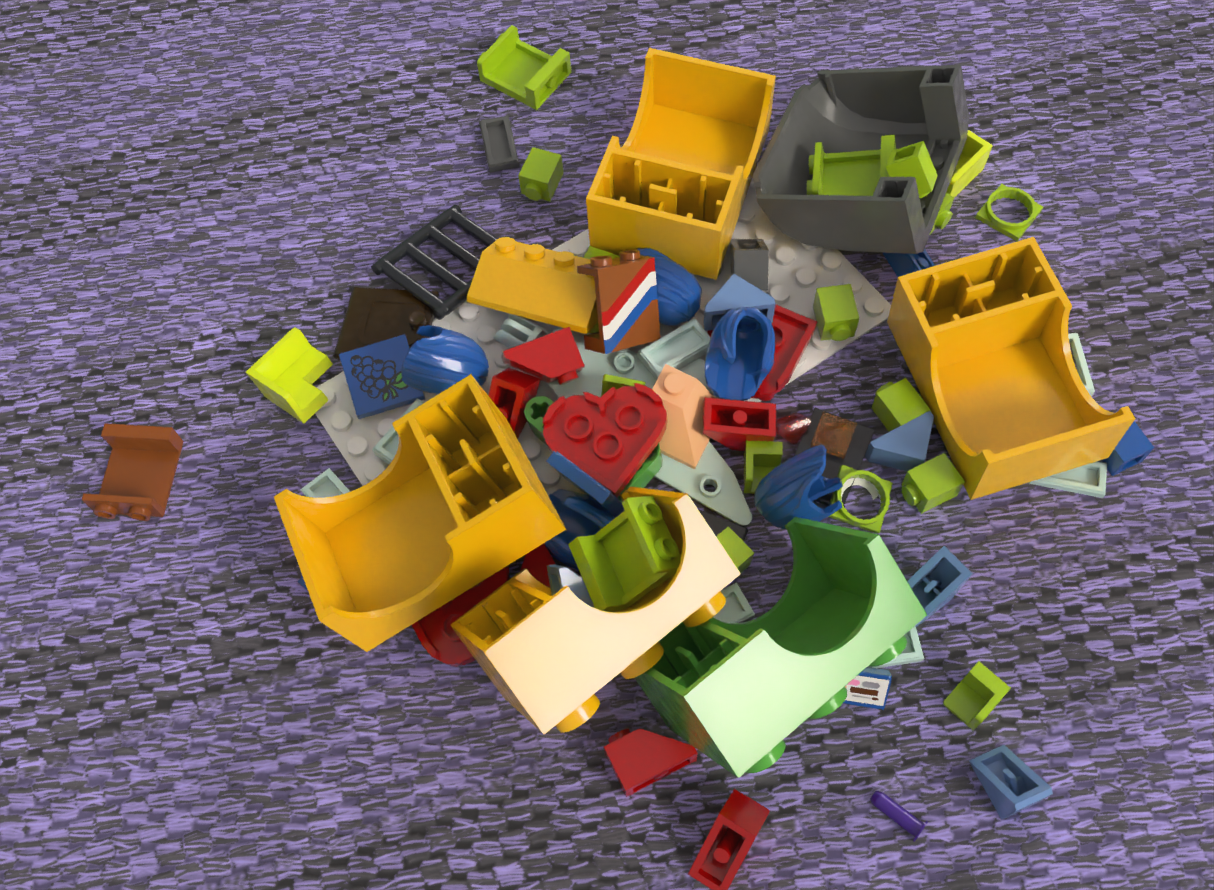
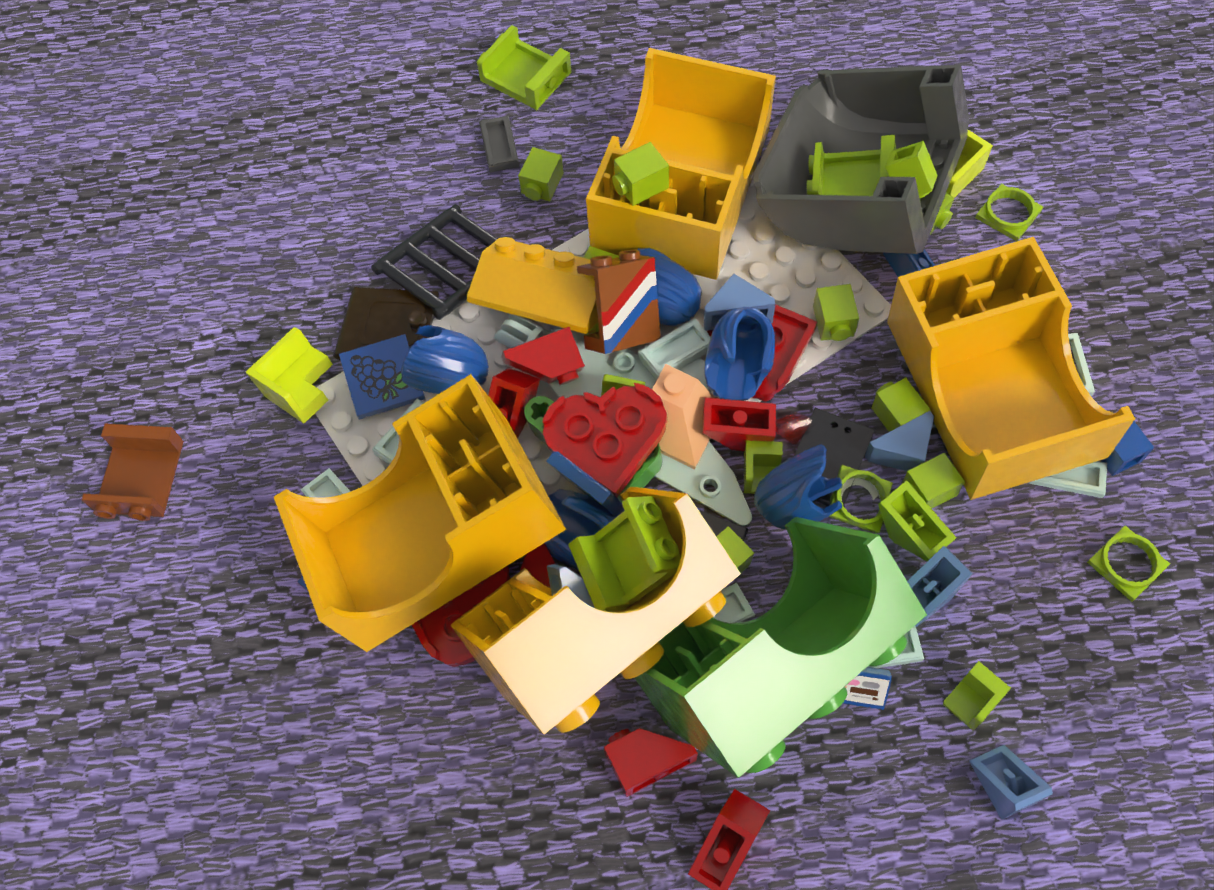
dark grey slope [730,239,769,290] -> none
clear orange tile [810,412,857,458] -> none
dark purple piece [870,791,928,842] -> none
none -> lime brick [612,142,669,206]
none -> lime slope [878,480,957,561]
none -> lime piece [1087,525,1170,602]

